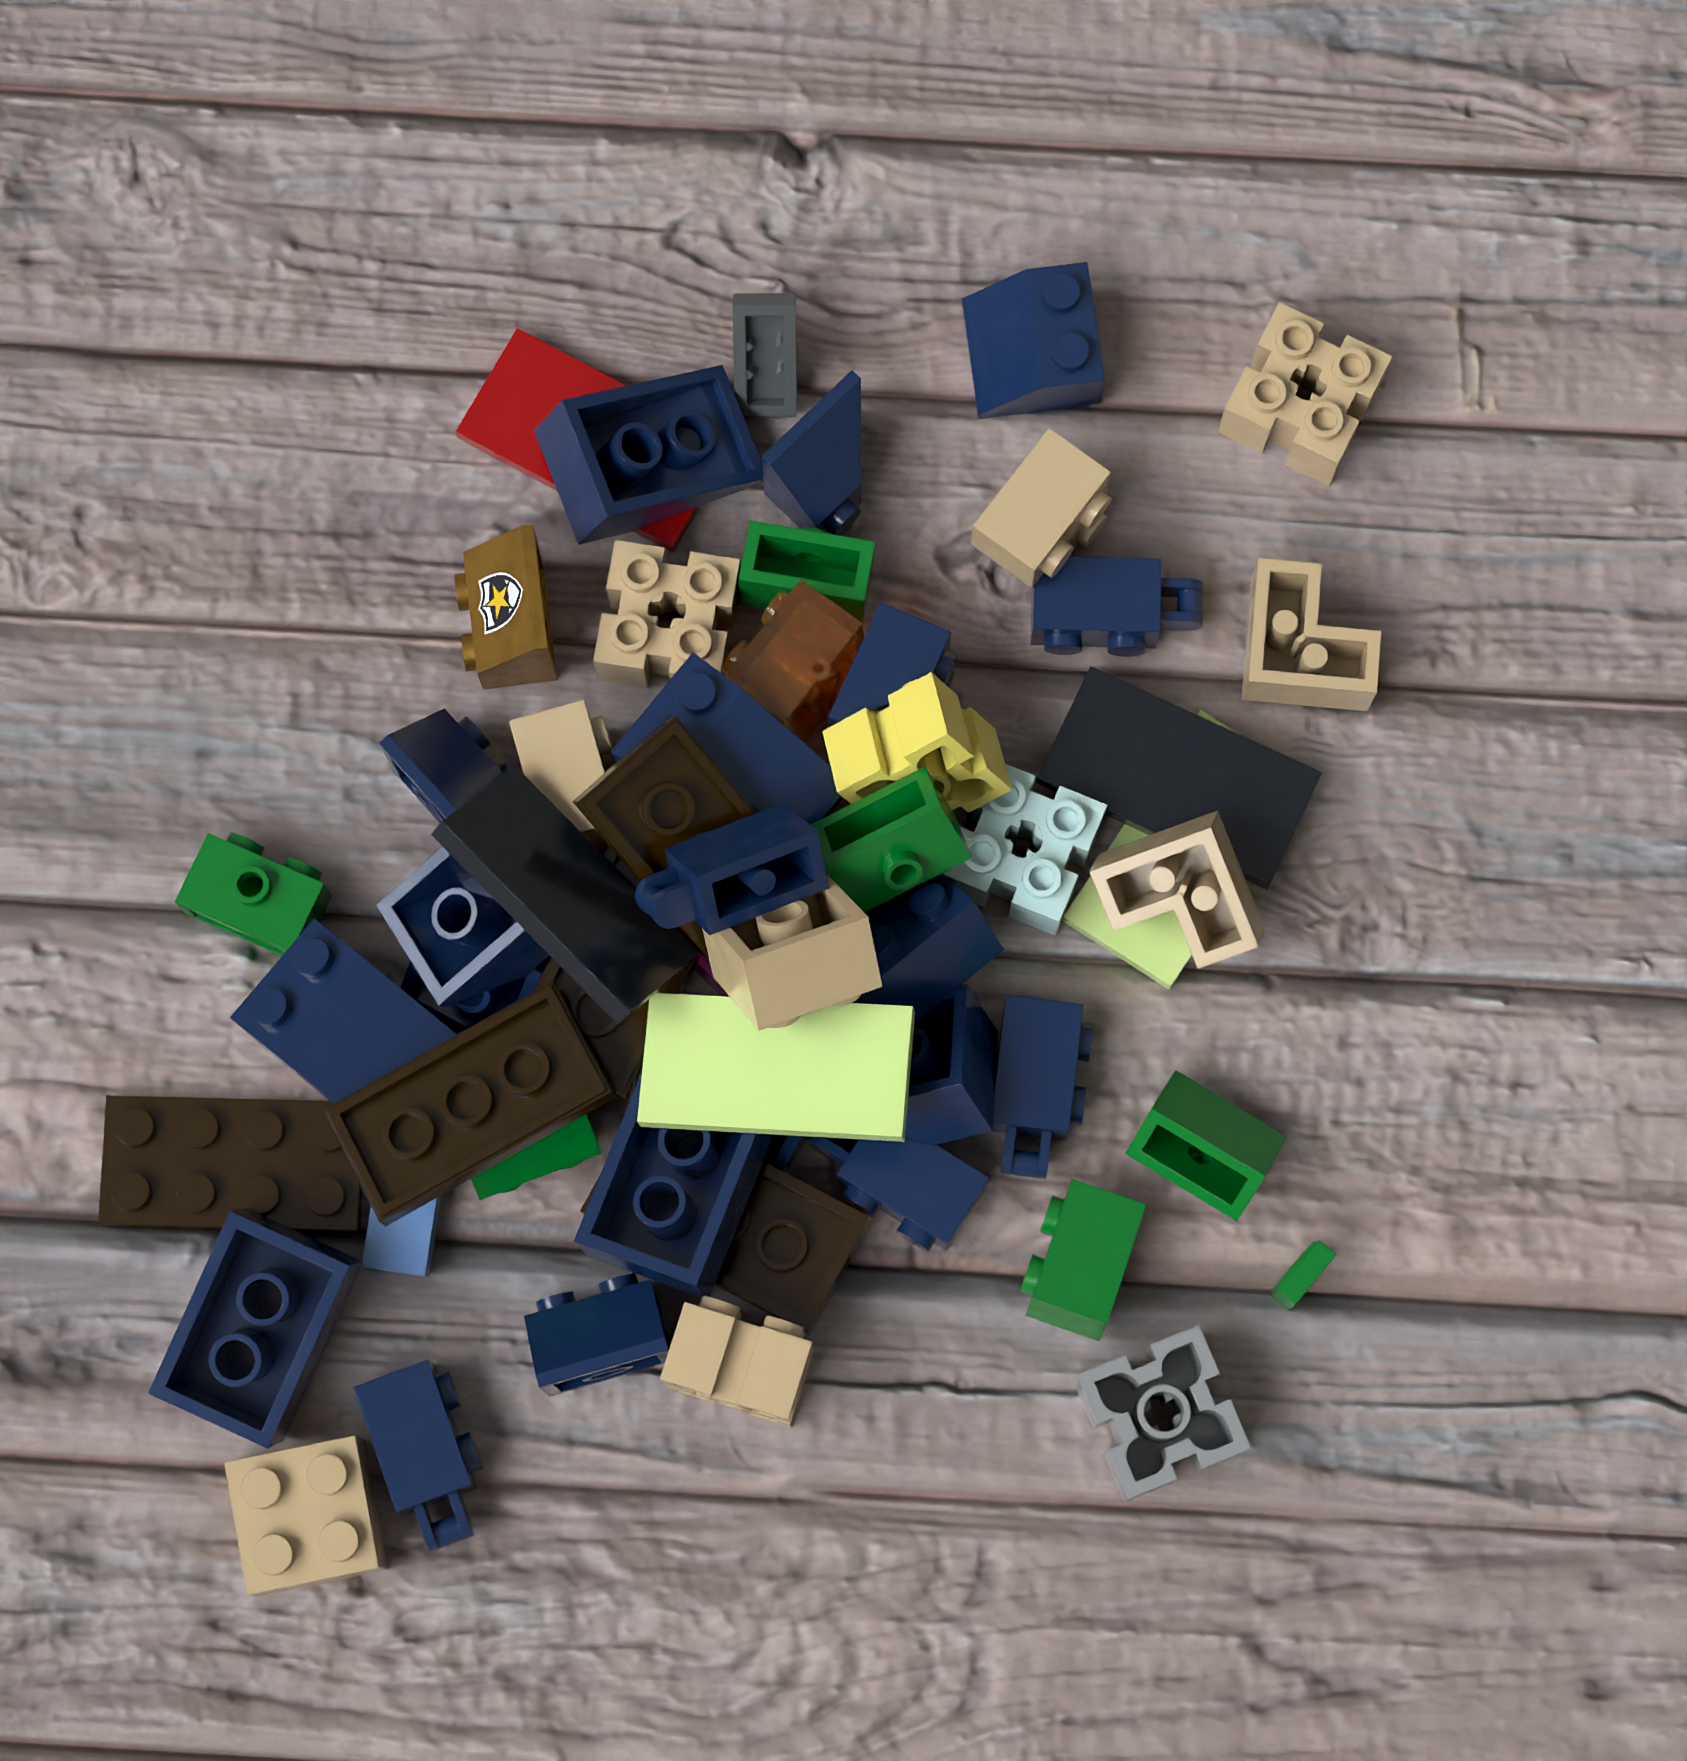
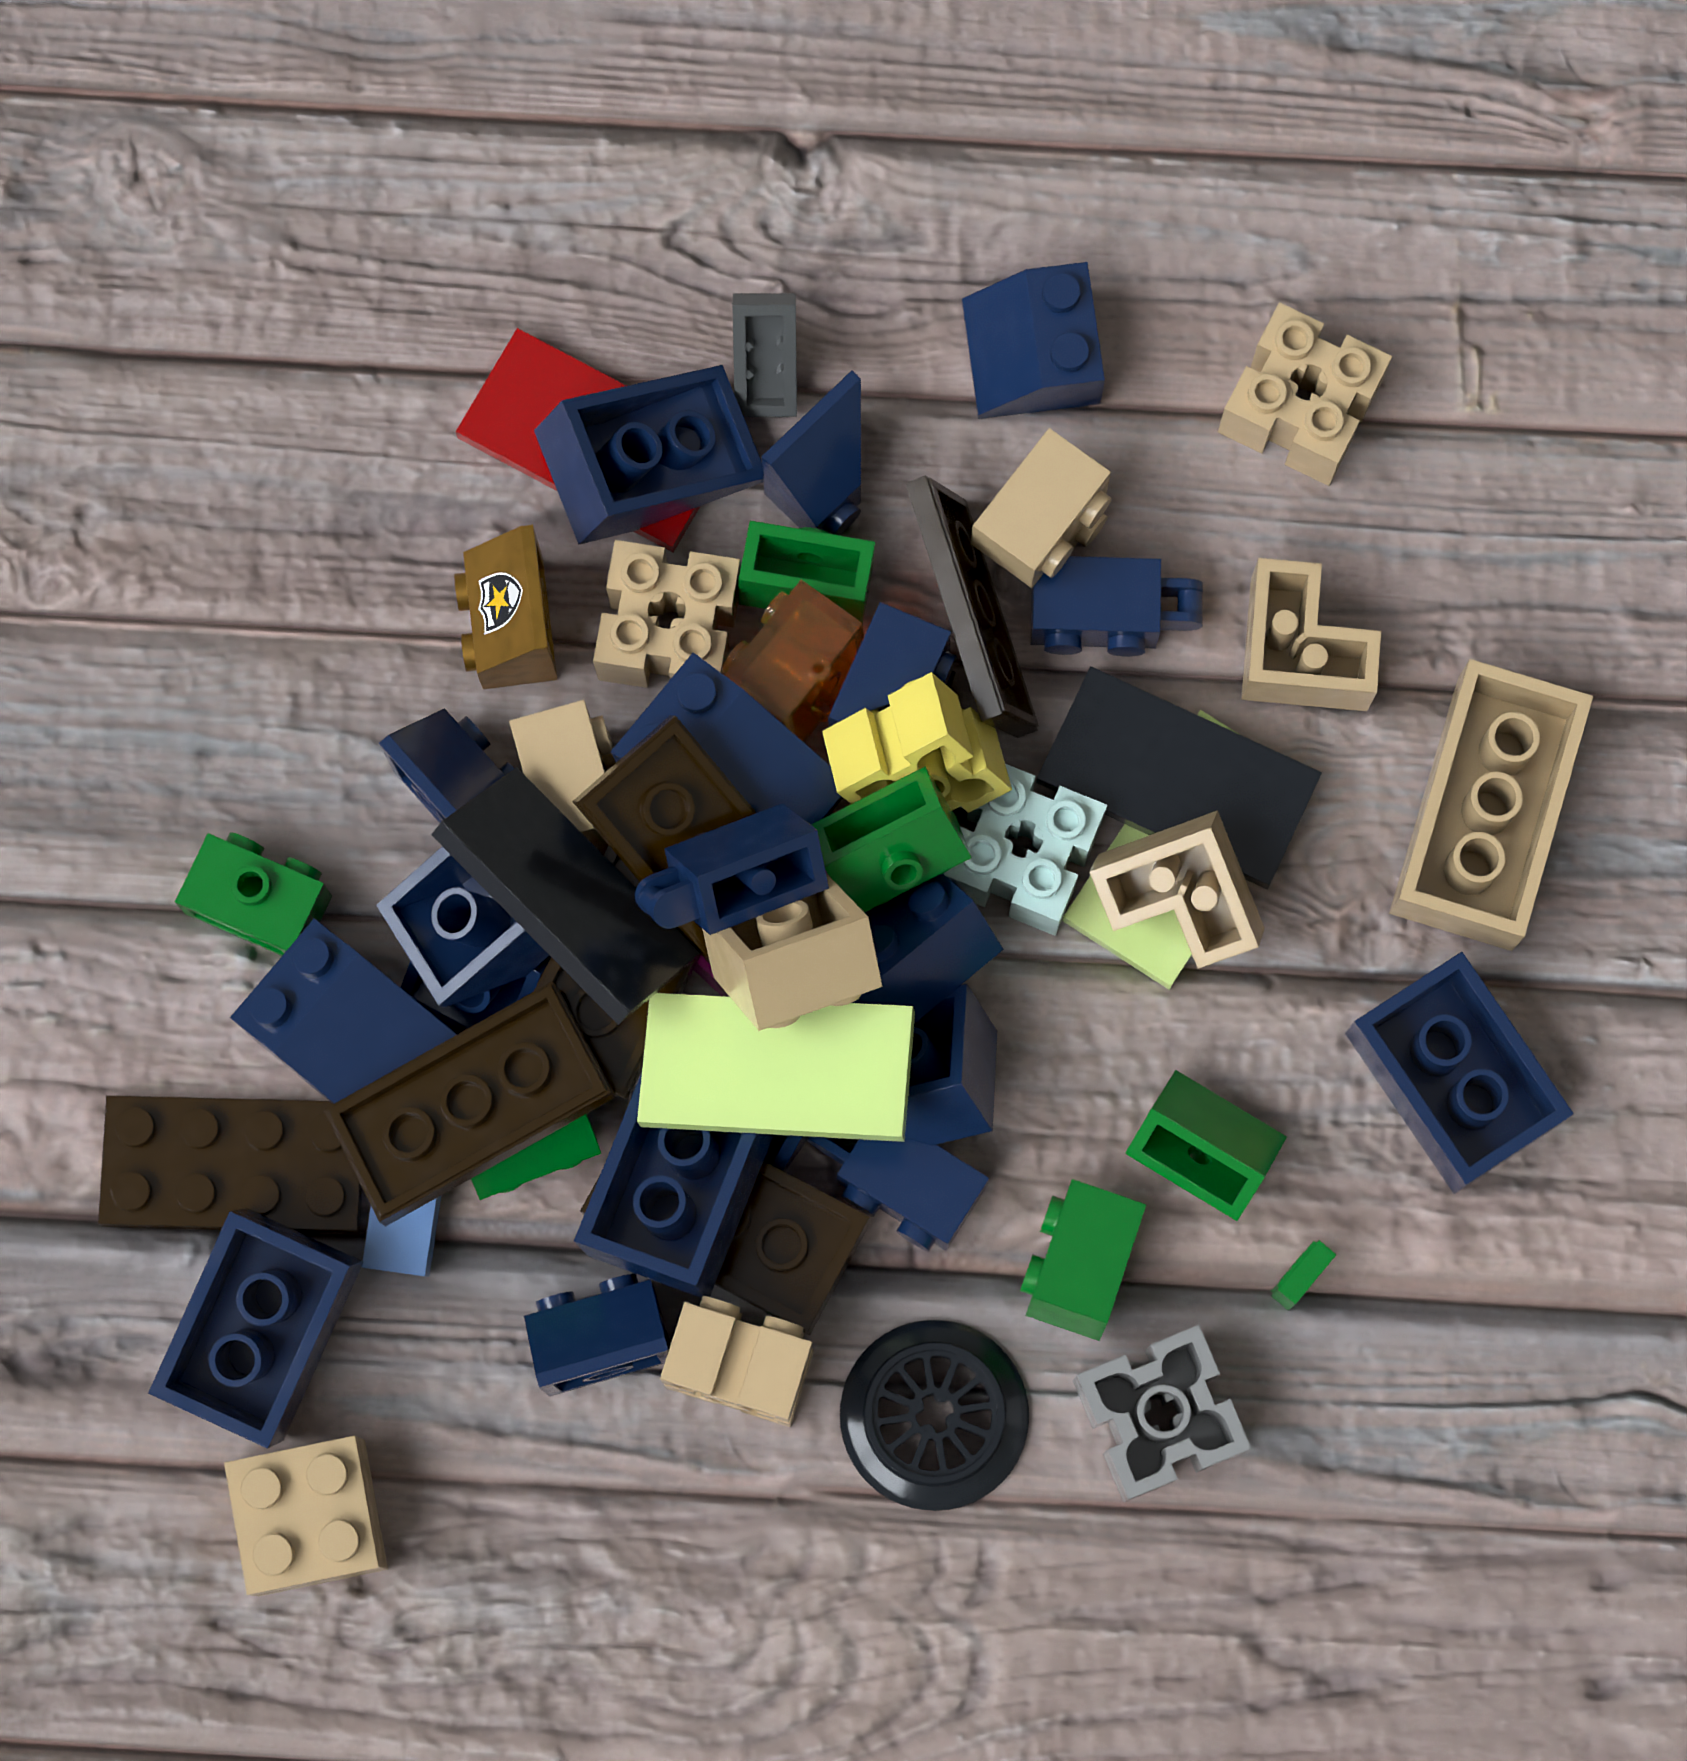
dark blue brick [353,1360,483,1552] -> none
dark blue brick [992,995,1093,1180] -> none
none -> black piece [840,1320,1029,1511]
none -> dark brown tile [905,475,1039,738]
none -> dark blue brick [1345,952,1574,1194]
none -> tan brick [1389,659,1593,951]

